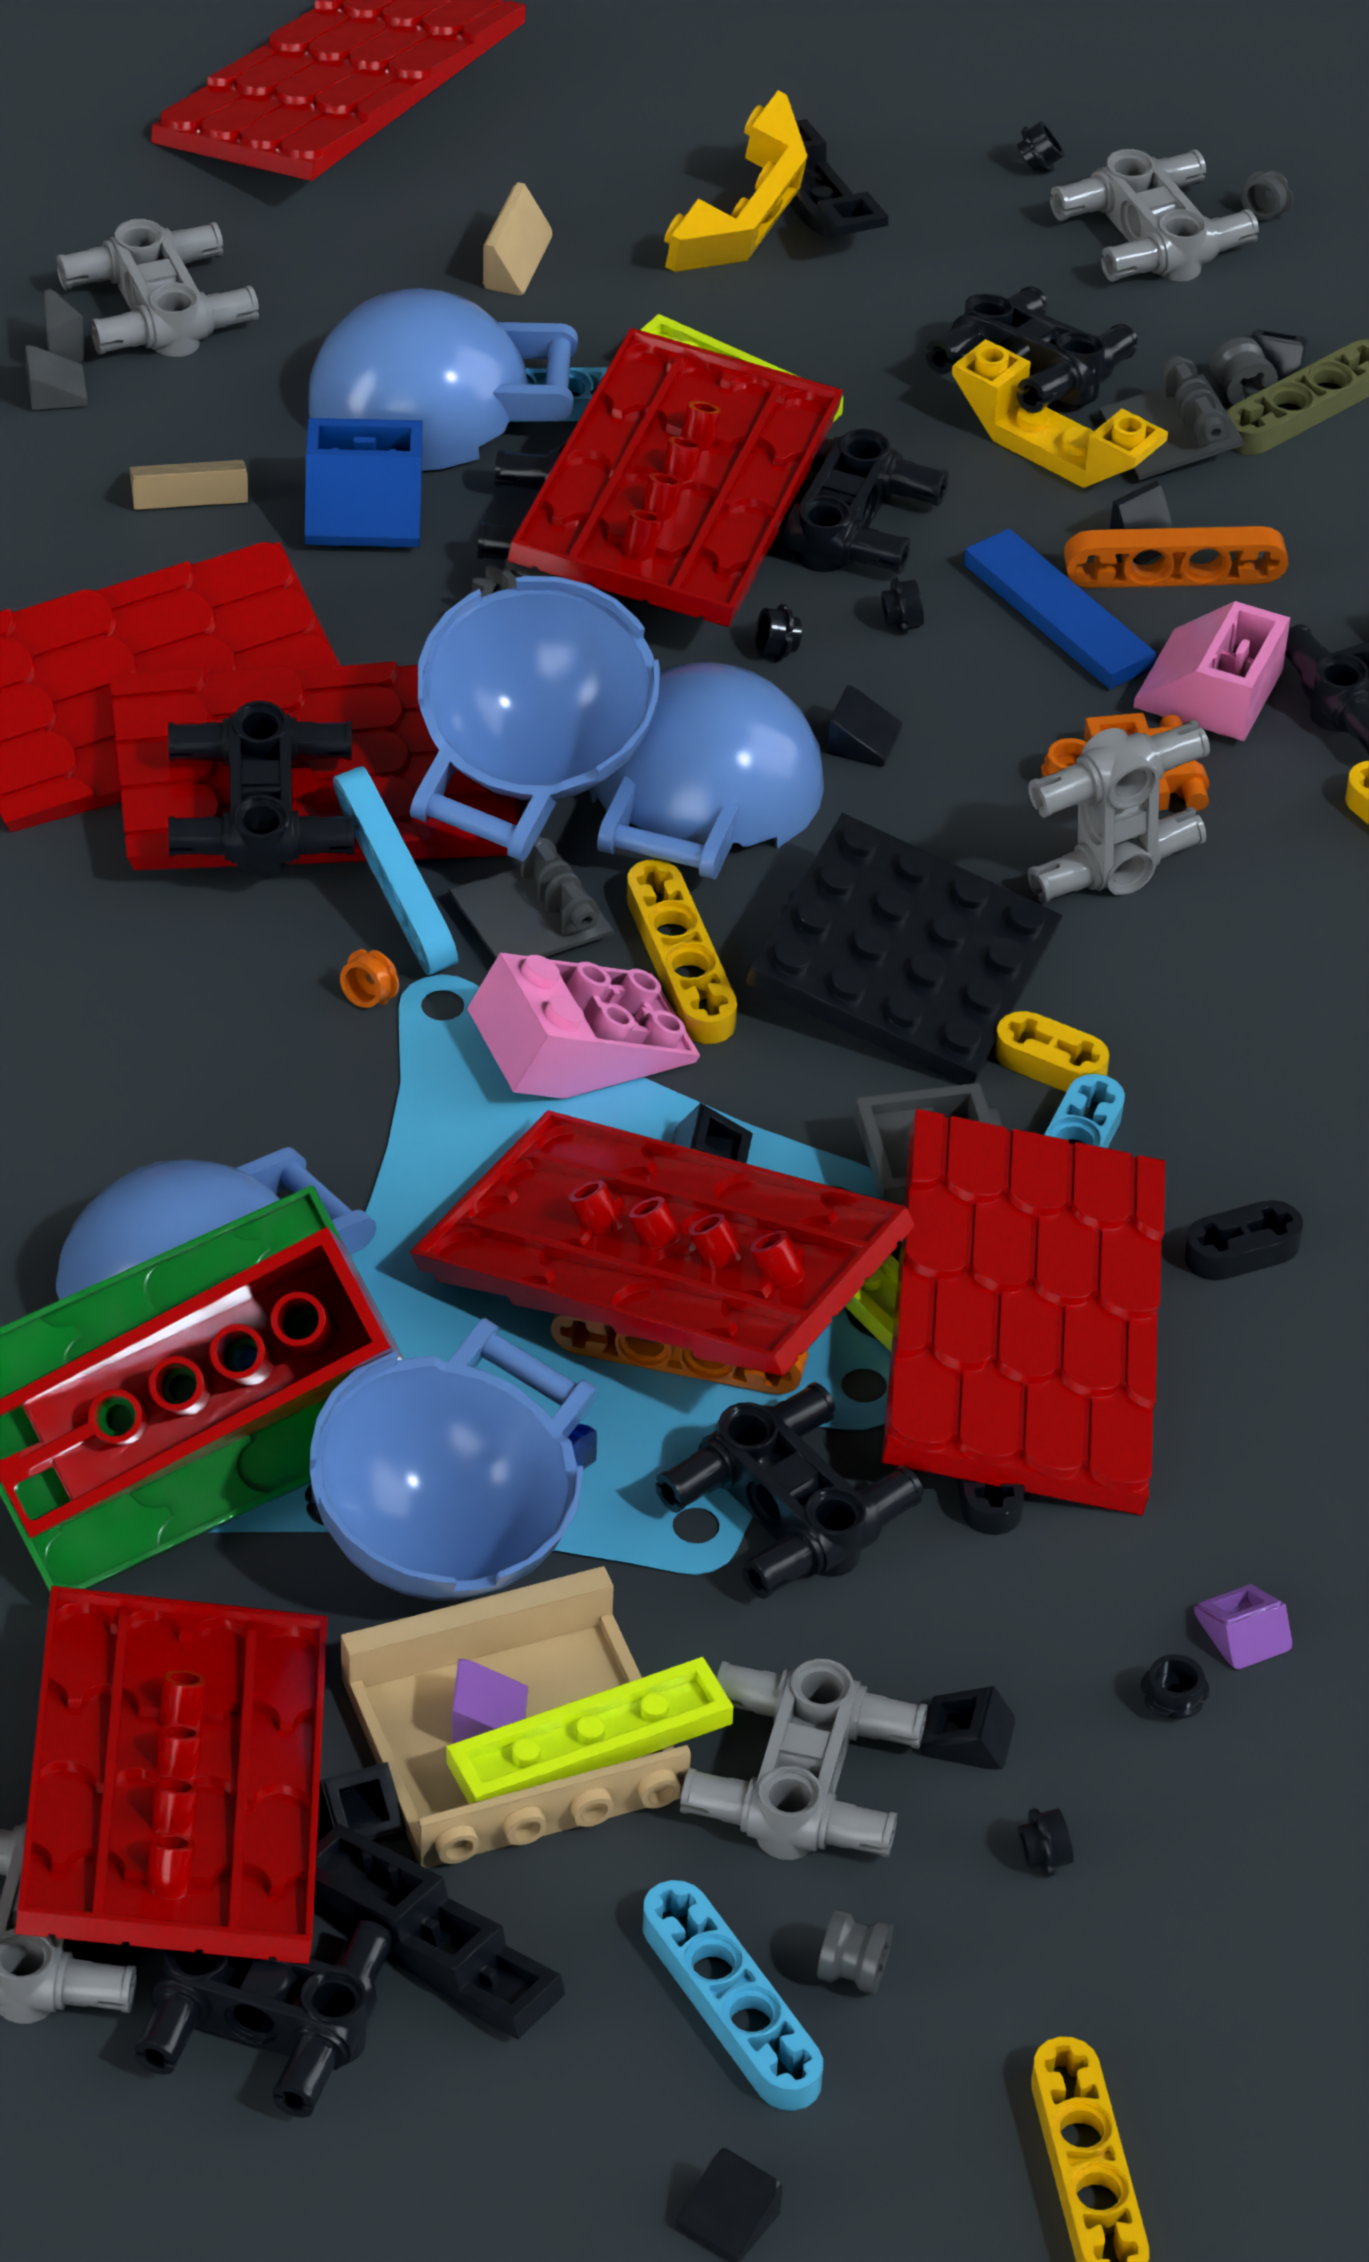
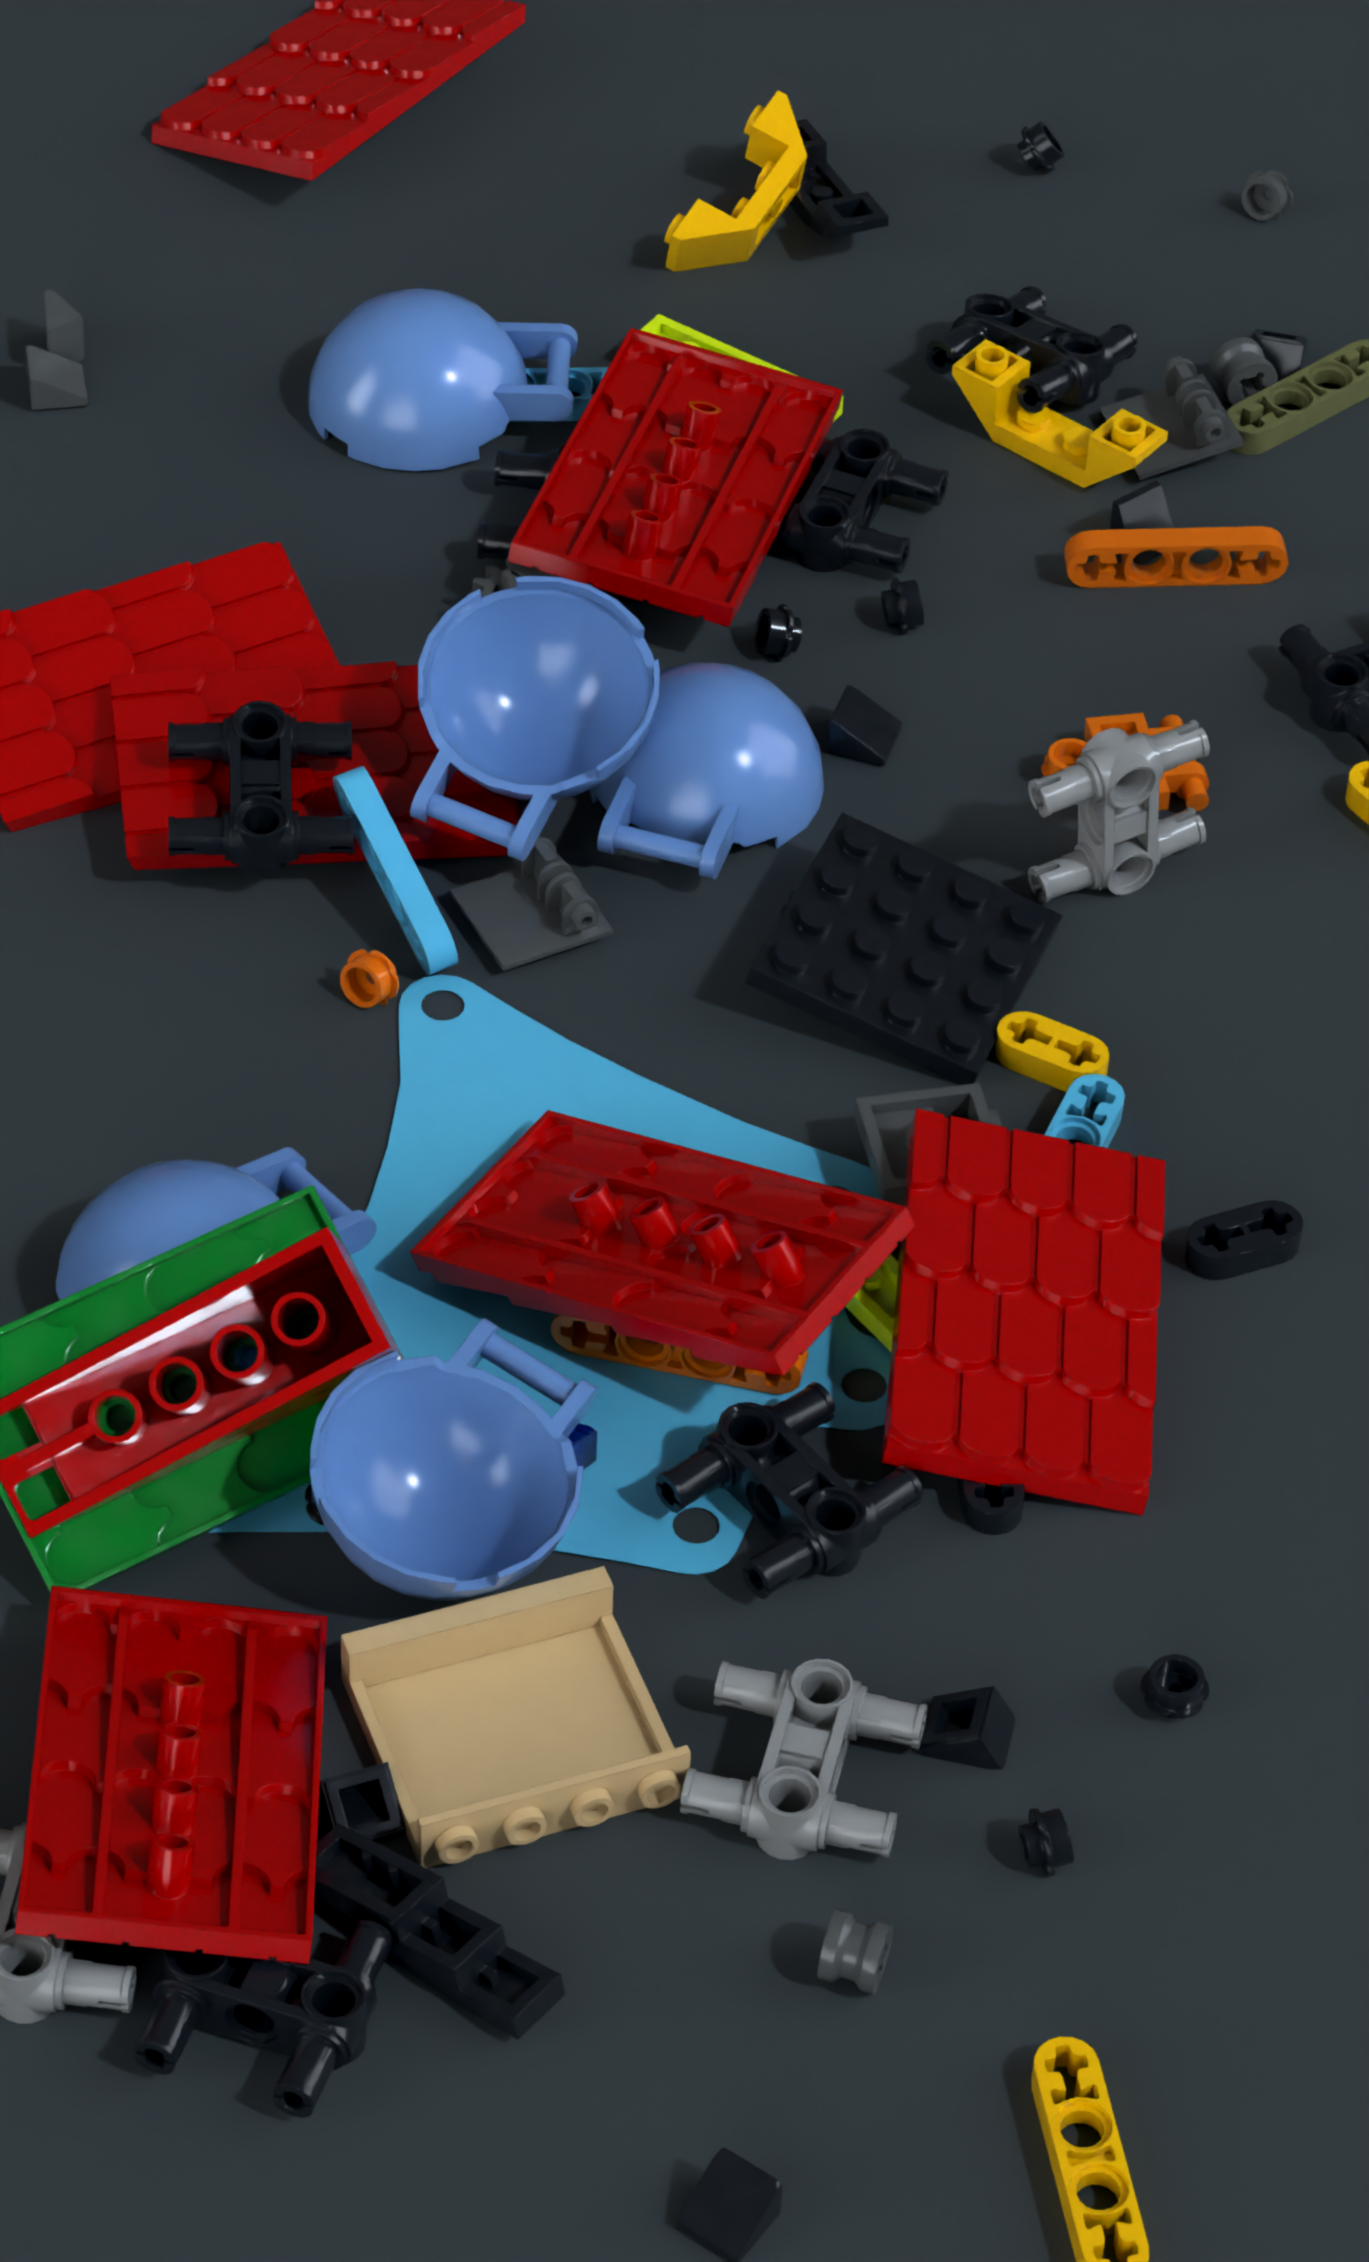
light grey piece [57,219,259,357] -> none
tan slope [129,460,248,510] -> none
blue slope [305,418,423,548] -> none
neon yellow plate [446,1657,734,1804] -> none
medium lavender slope [452,1659,528,1743] -> none
bright pink slope [467,952,700,1099] -> none
tan slope [483,182,552,295] -> none
yellow beam [626,859,737,1044] -> none
medium azure beam [642,1880,823,2111] -> none
black slope [672,1103,753,1163] -> none
blue tile [963,528,1156,690] -> none
light grey piece [1050,149,1259,282] -> none
bright pink slope [1133,601,1291,741] -> none
medium lavender slope [1193,1584,1293,1669] -> none

